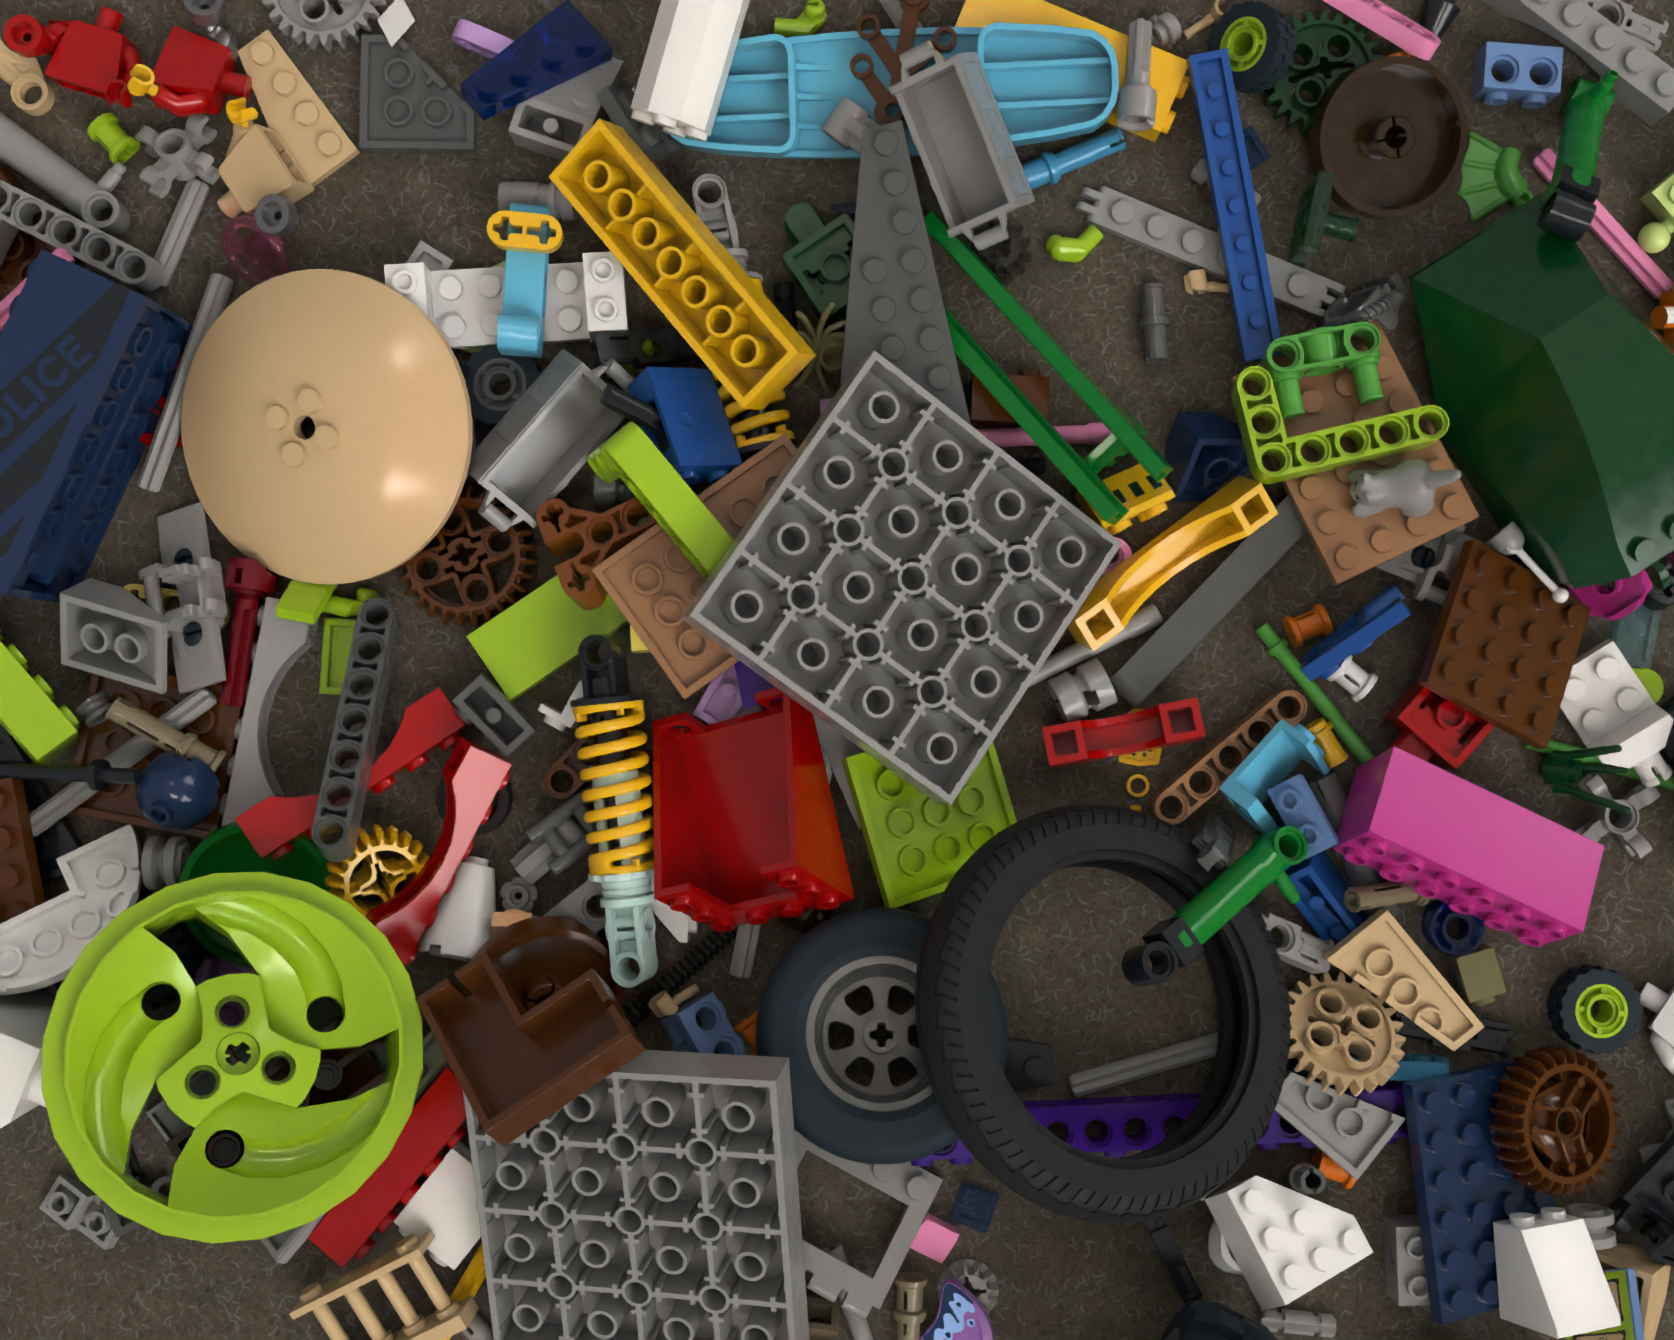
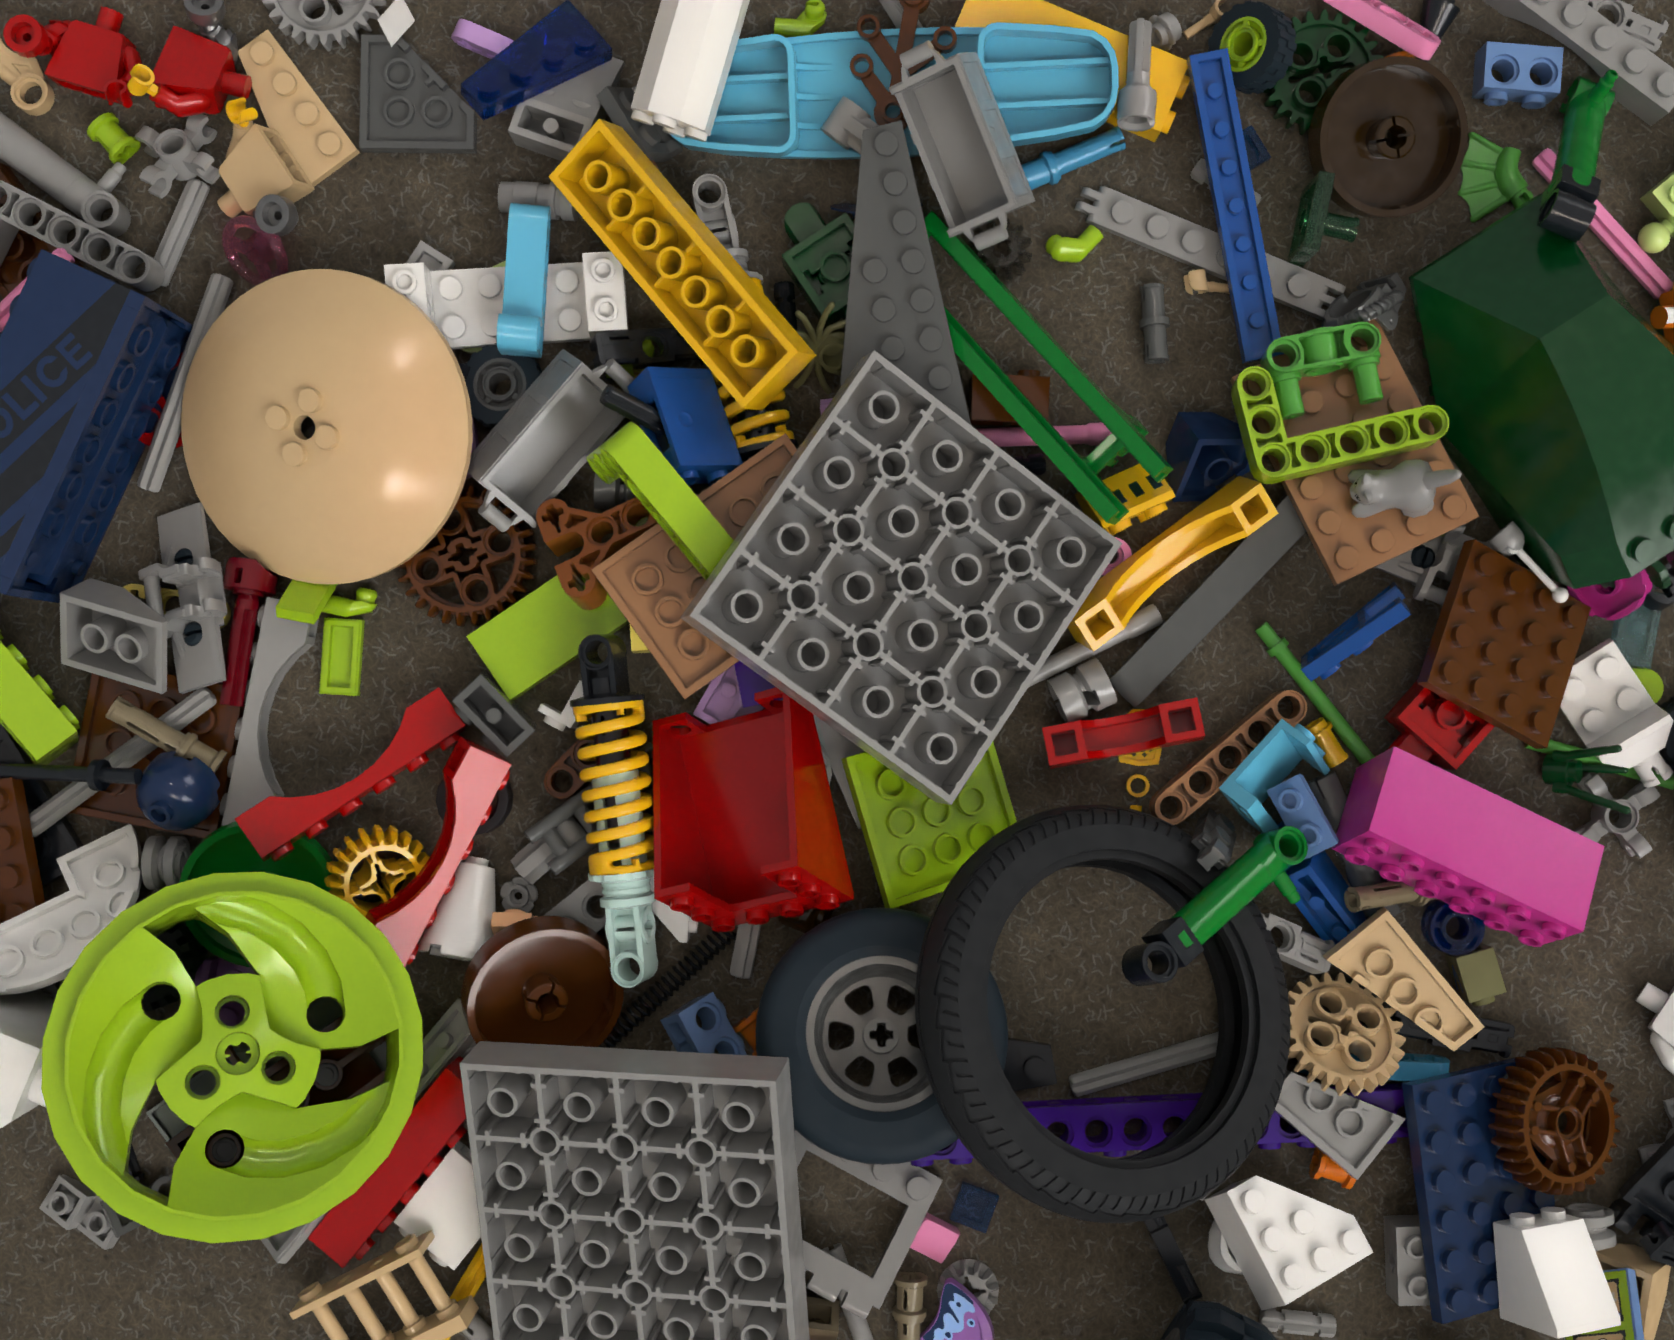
dark grey bush [76,691,114,728] -> none
dark grey beam [312,597,400,862] -> none
reddish brown piece [415,952,646,1147] -> none
yellow beam [486,210,564,254] -> none
tan hand [648,984,699,1018] -> none
orange bush [1282,603,1333,649] -> none
dark grey pin [1283,1162,1326,1195] -> none
white bush [1326,655,1378,702] -> none
black wheel [1546,964,1643,1054] -> none

